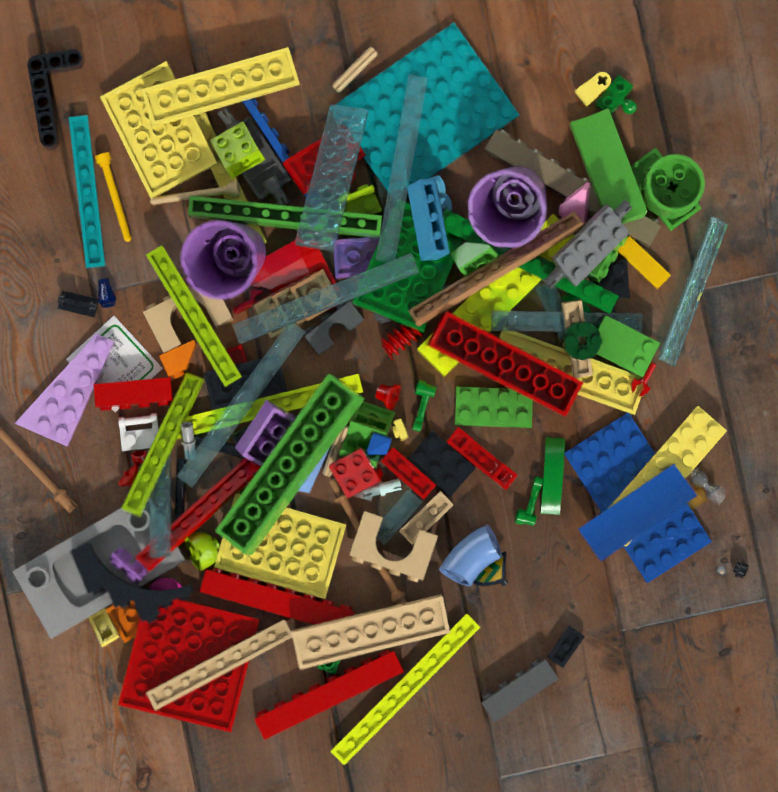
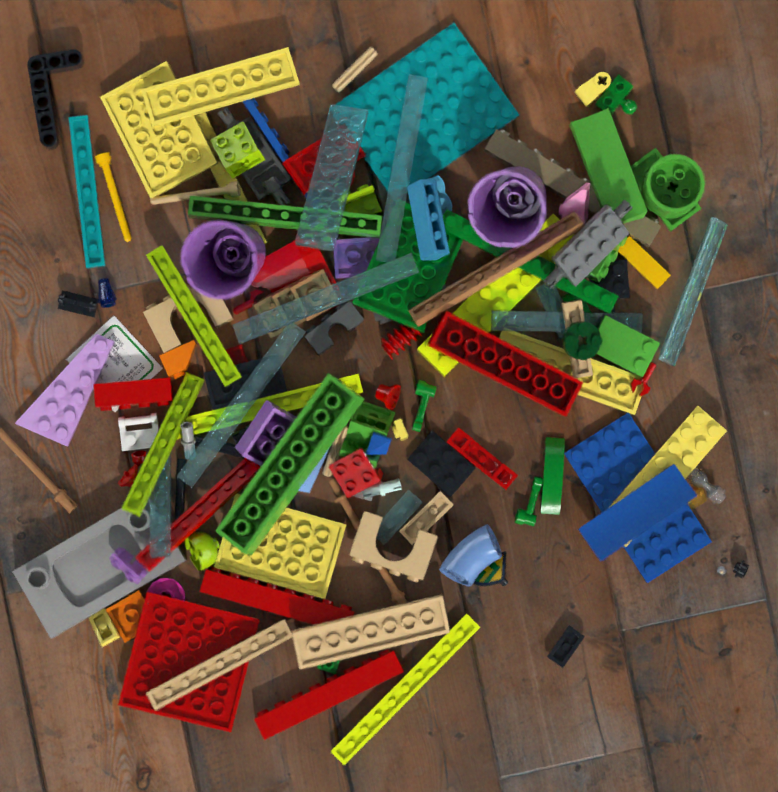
black arch [70,543,194,623] -> none
red plate [380,447,436,500] -> none
bright green slope [450,242,499,276] -> none
bright green plate [455,387,533,428] -> none
dark grey brick [481,658,559,722] -> none

